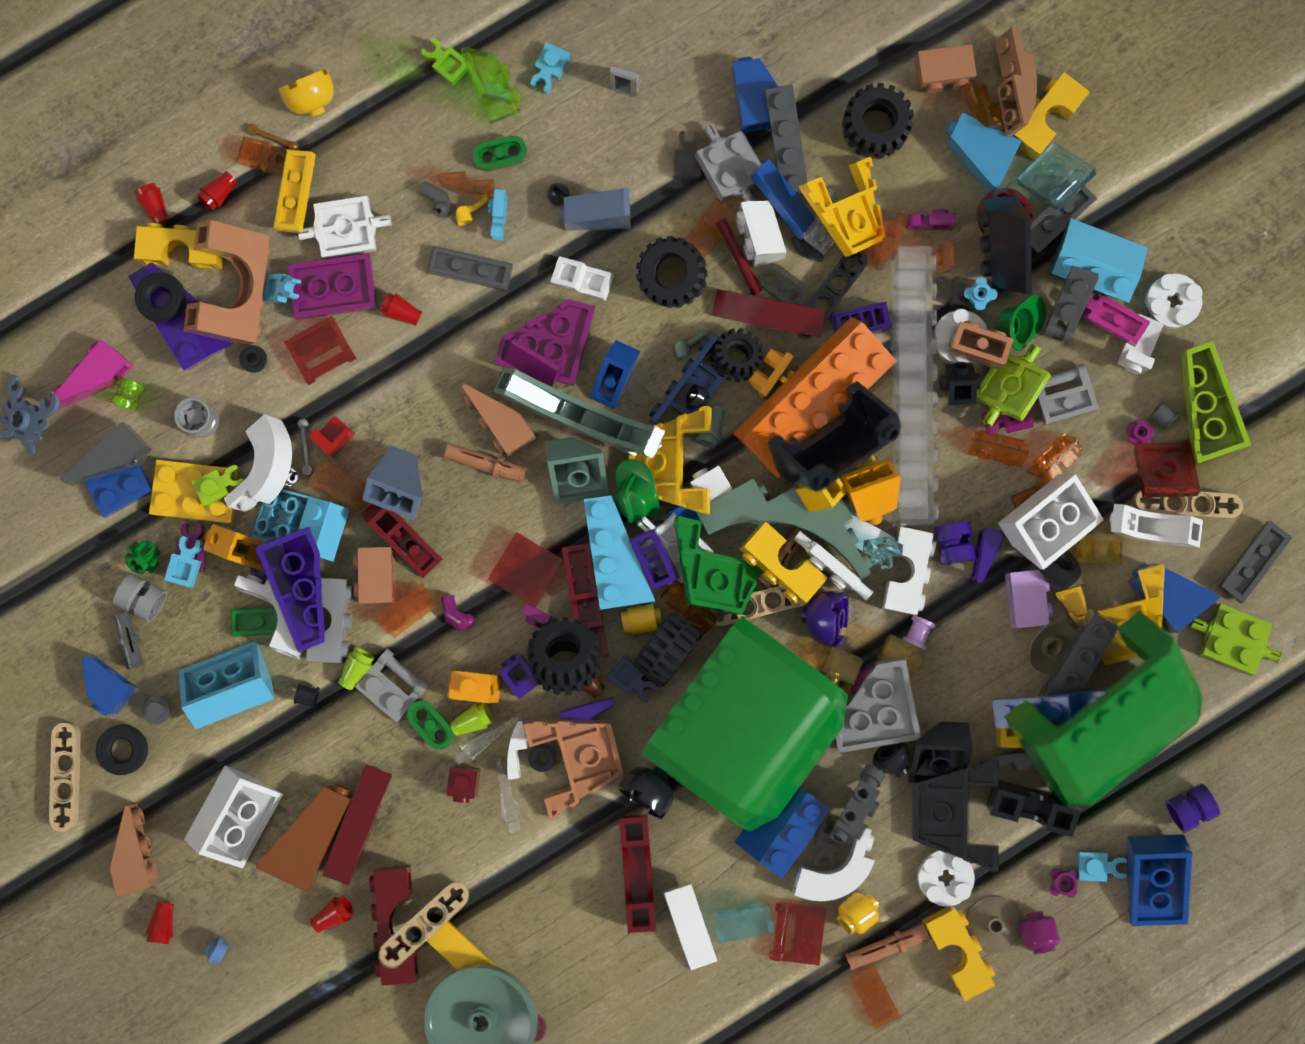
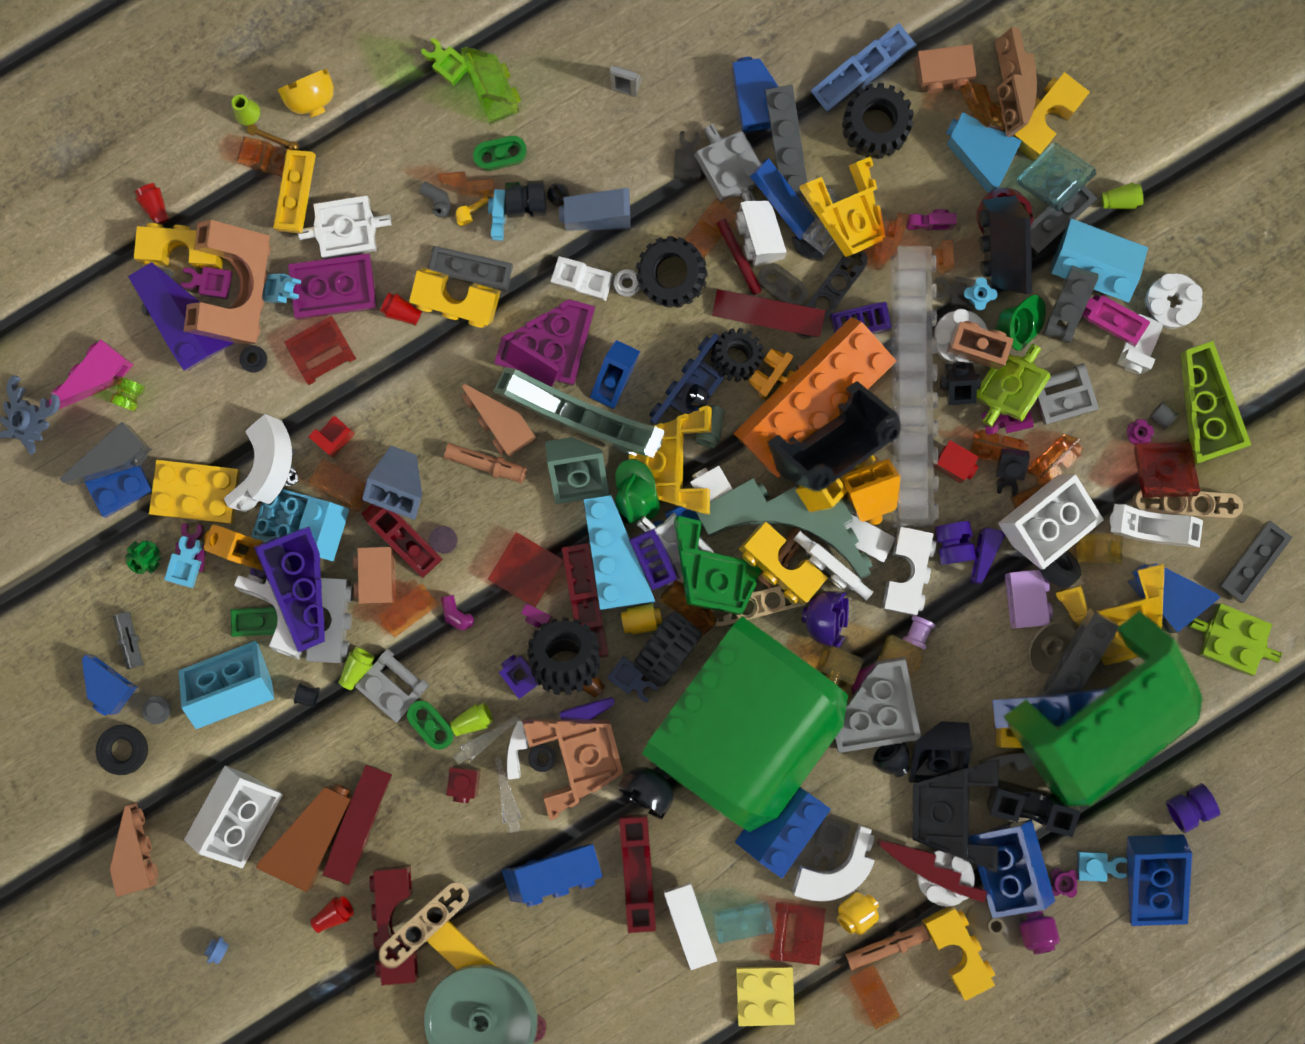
tan beam [49,722,81,832] -> none
light grey wheel [113,573,167,623] -> none
black tyre [134,272,186,323] -> none
red cone [145,902,174,944] -> none
light grey wheel [174,398,220,438] -> none
lime plate [192,465,245,507] -> none
red cone [196,171,237,211] -> none
light grey hinge [297,419,313,476] -> none
light orange torso [446,669,502,703] -> none
medium azure plate [530,42,571,95] -> none
sand green hand [673,330,708,360] -> none
dark grey brick [829,765,885,846] -> none
clear light blue tile [863,537,903,569] -> none
none -> magenta plate [181,267,233,300]
none -> lime cone [231,94,260,125]
none -> yellow arch [409,267,501,328]
none -> clear purple tile [429,526,458,554]
none -> blue wedge [502,844,603,907]
none -> black wheel [505,180,546,218]
none -> white plate [614,269,640,297]
none -> light yellow plate [736,966,795,1026]
none -> medium blue slope [811,23,916,112]
none -> dark red slope [877,839,987,903]
none -> red brick [932,440,979,483]
none -> blue slope [969,819,1055,918]
none -> black plate [996,448,1030,496]
none -> lime cone [1101,182,1143,209]

